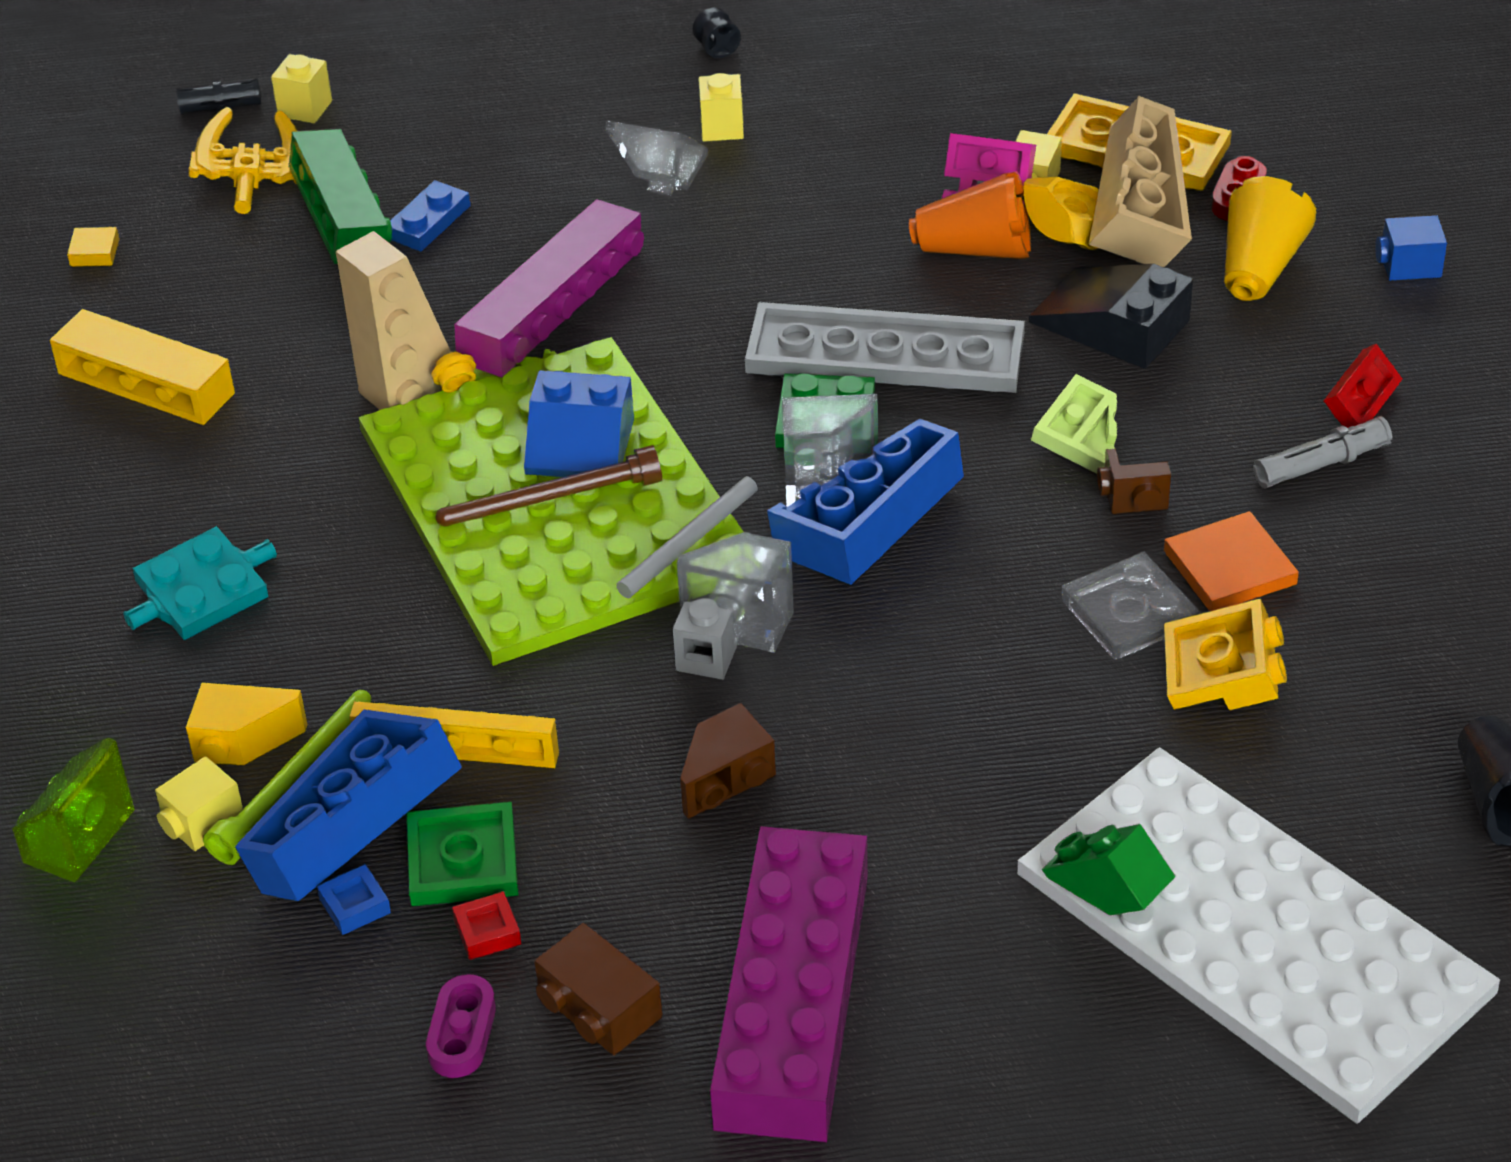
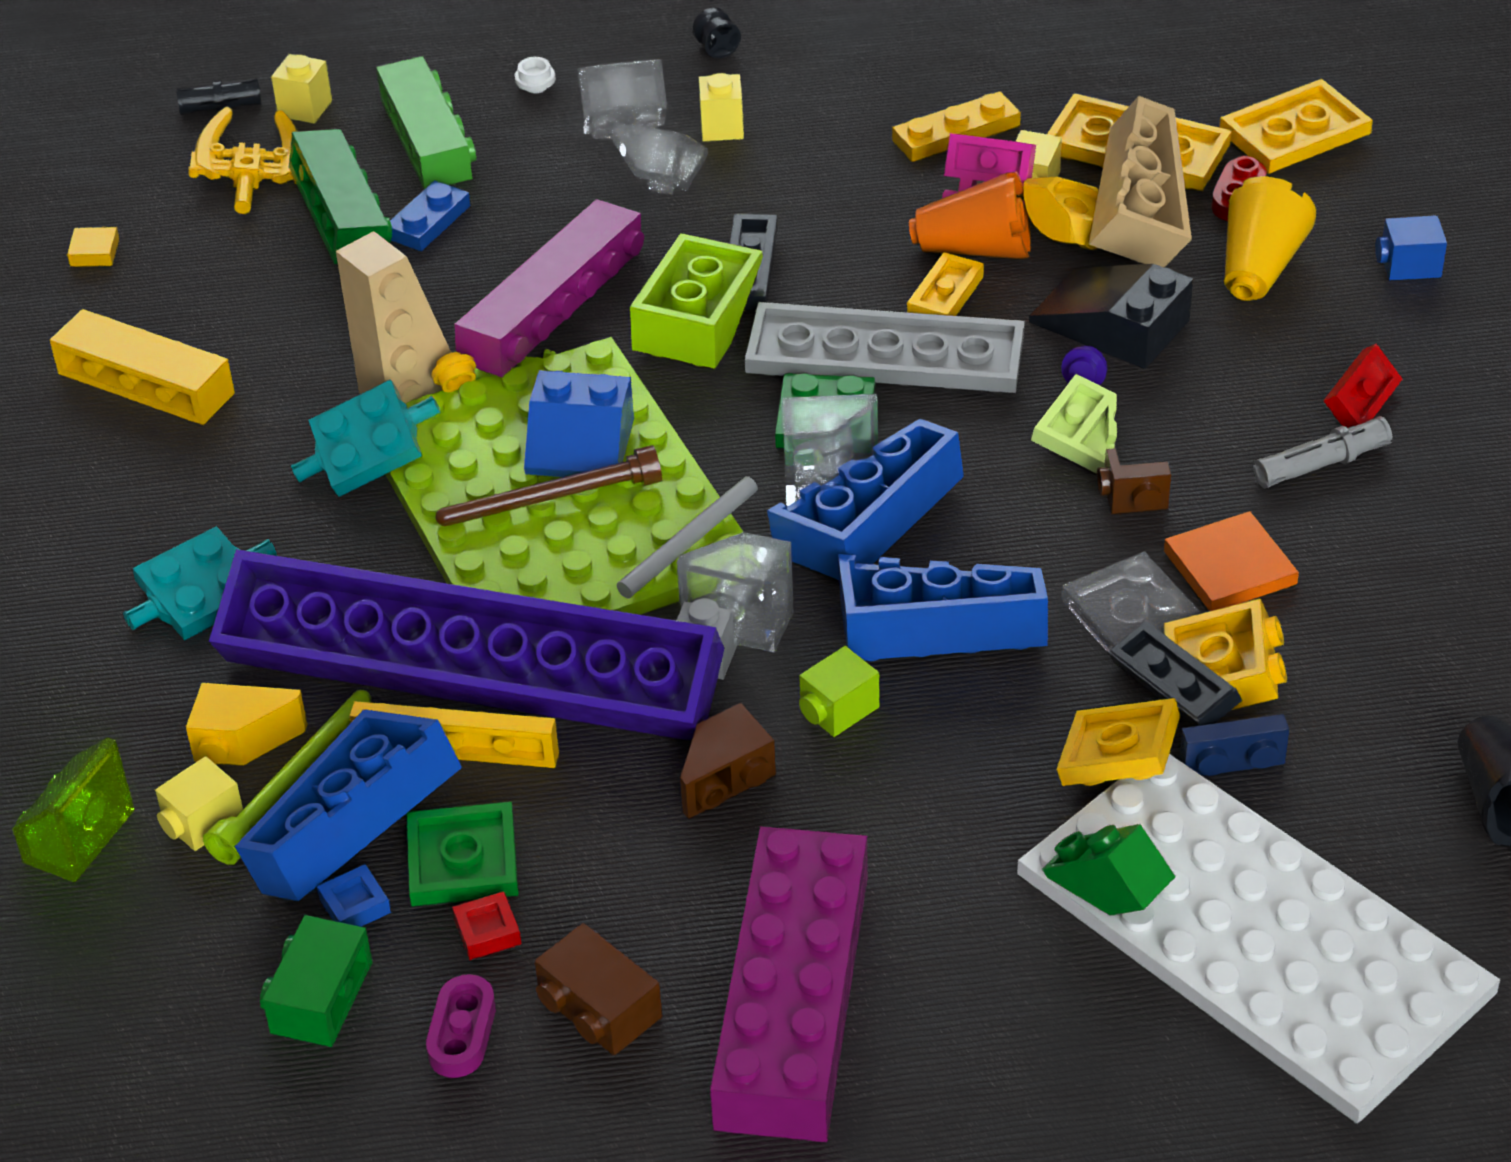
none -> dark purple brick [209,549,725,741]
none -> green brick [260,915,372,1047]
none -> teal plate [291,379,441,497]
none -> bright green brick [376,56,476,189]
none -> white plate [515,57,555,93]
none -> clear brick [577,59,667,139]
none -> lime slope [630,233,763,369]
none -> plate [730,214,778,311]
none -> lime brick [799,646,879,737]
none -> blue wedge [838,554,1048,661]
none -> yellow plate [892,91,1021,162]
none -> yellow plate [907,252,984,316]
none -> yellow plate [1057,698,1180,786]
none -> dark purple plate [1061,346,1108,385]
none -> black tile [1108,621,1242,726]
none -> dark blue plate [1179,714,1289,776]
none -> yellow plate [1220,79,1373,173]

